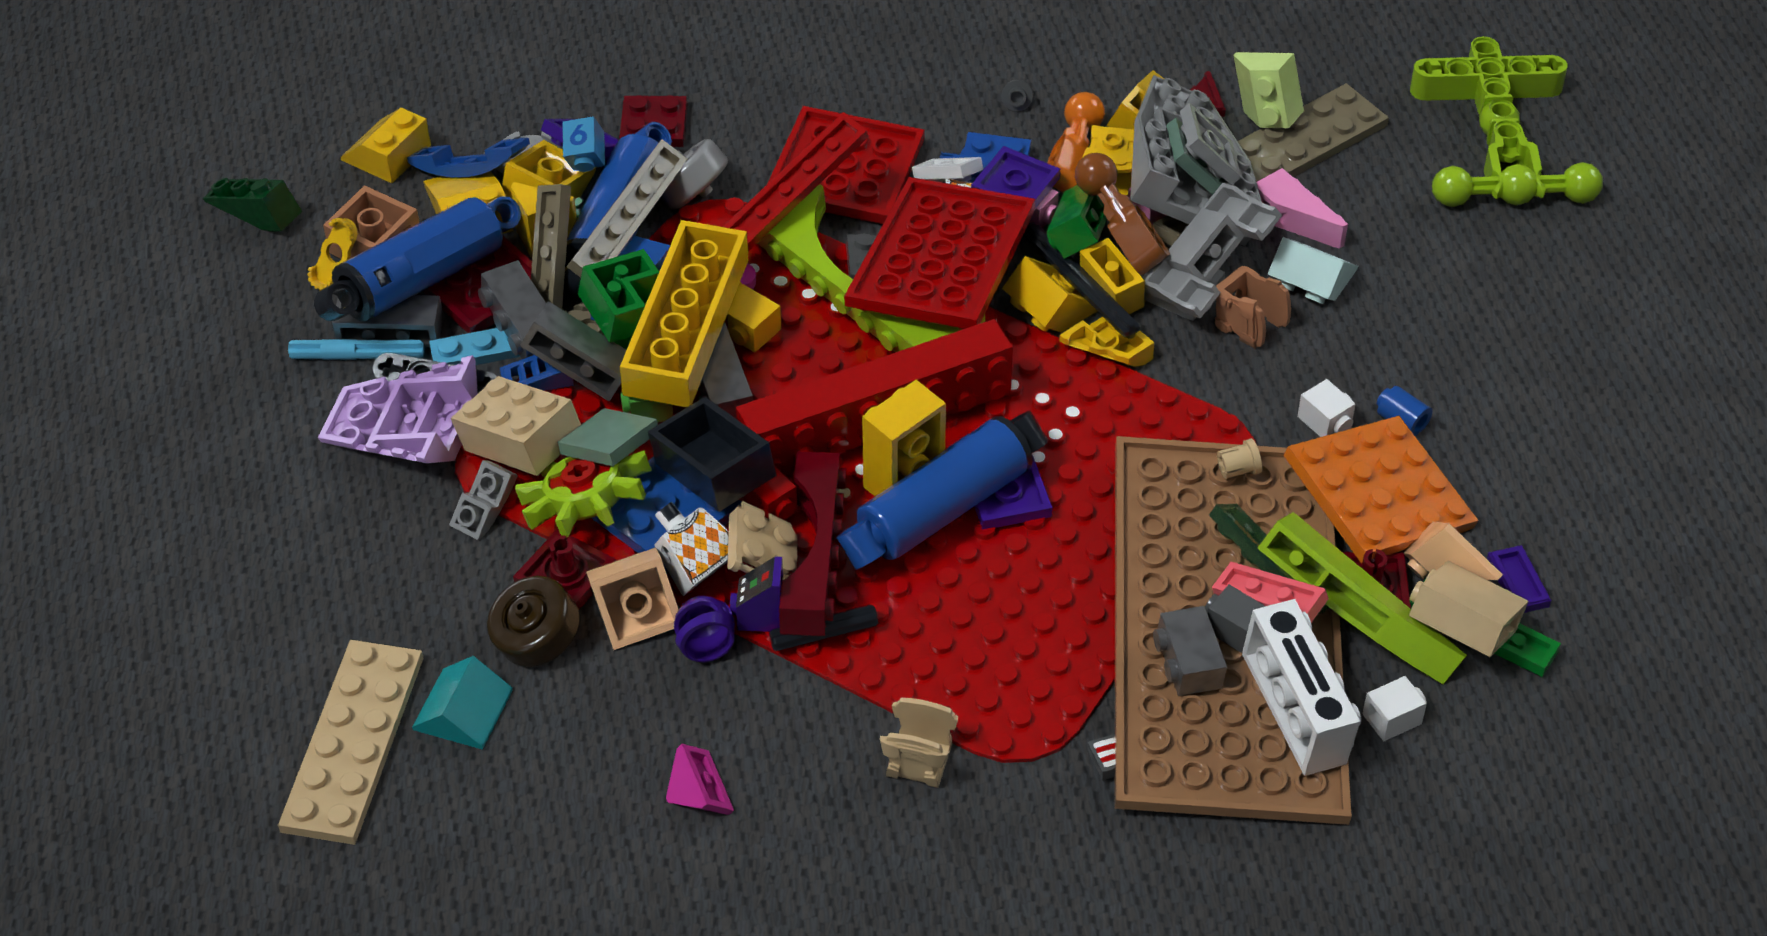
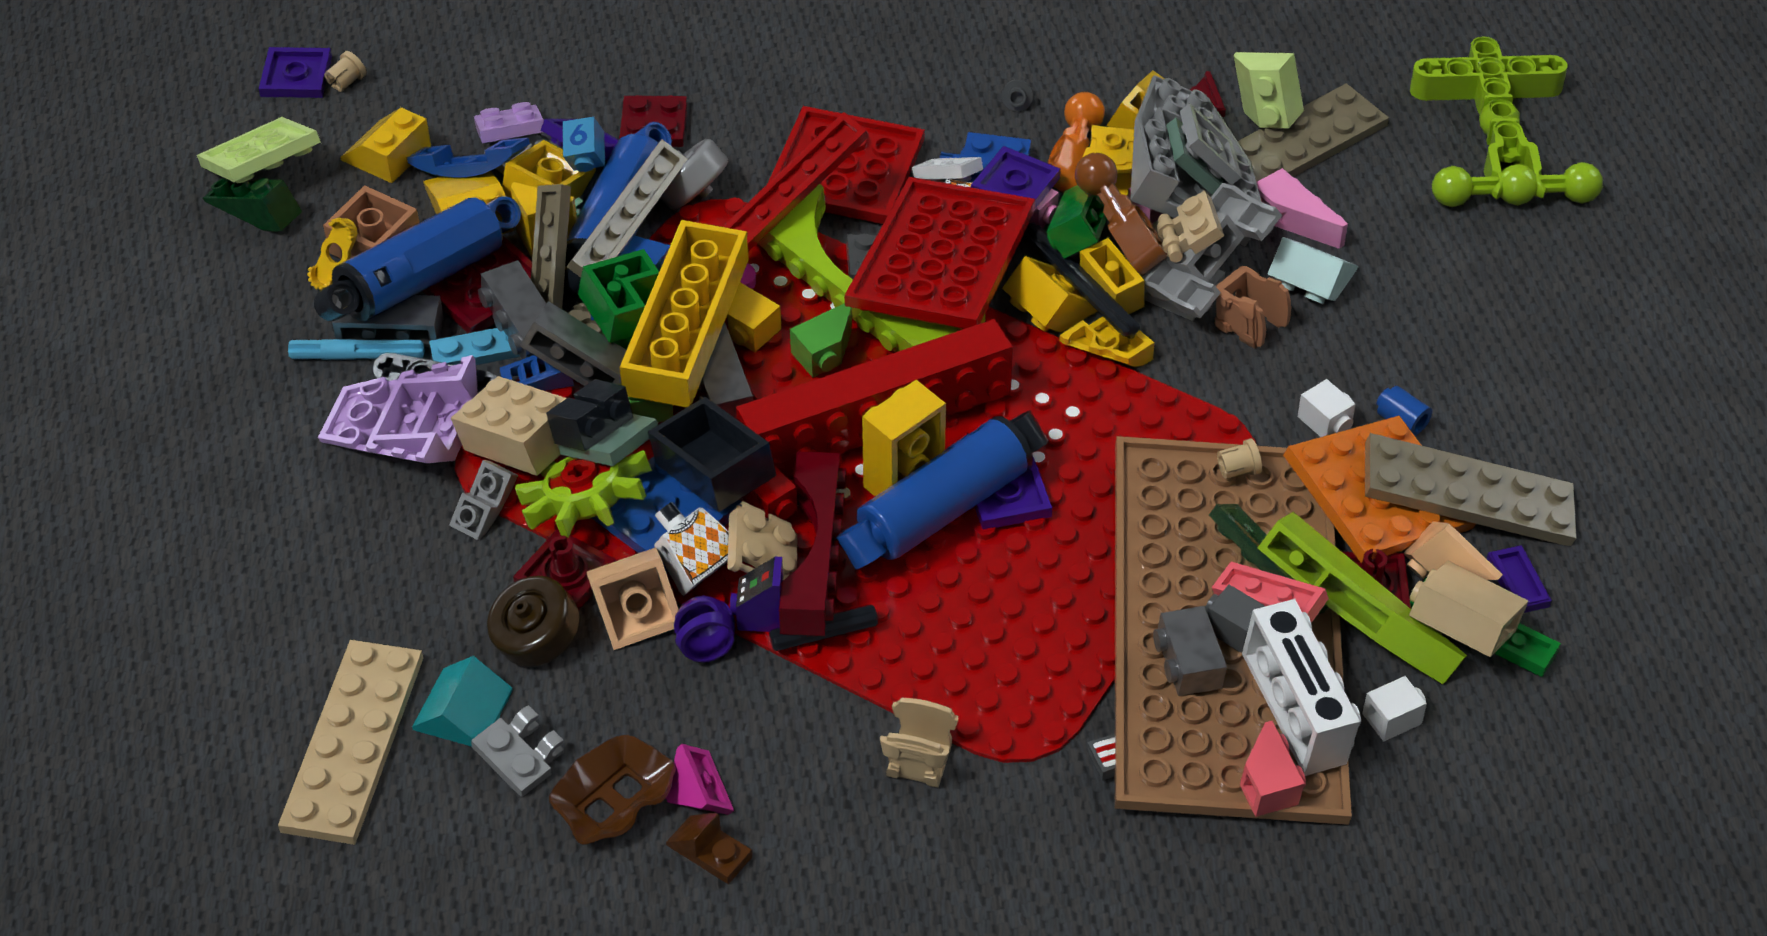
none -> yellowish green plate [197,117,321,183]
none -> dark purple tile [259,47,332,98]
none -> tan bush [324,51,367,92]
none -> light grey plate [471,705,564,797]
none -> lavender plate [474,102,544,143]
none -> black piece [546,379,633,451]
none -> reddish brown piece [549,735,676,844]
none -> reddish brown slope [666,813,752,884]
none -> bright green slope [790,303,852,378]
none -> tan plate [1157,190,1224,262]
none -> coral slope [1240,721,1306,817]
none -> dark tan plate [1365,433,1576,546]

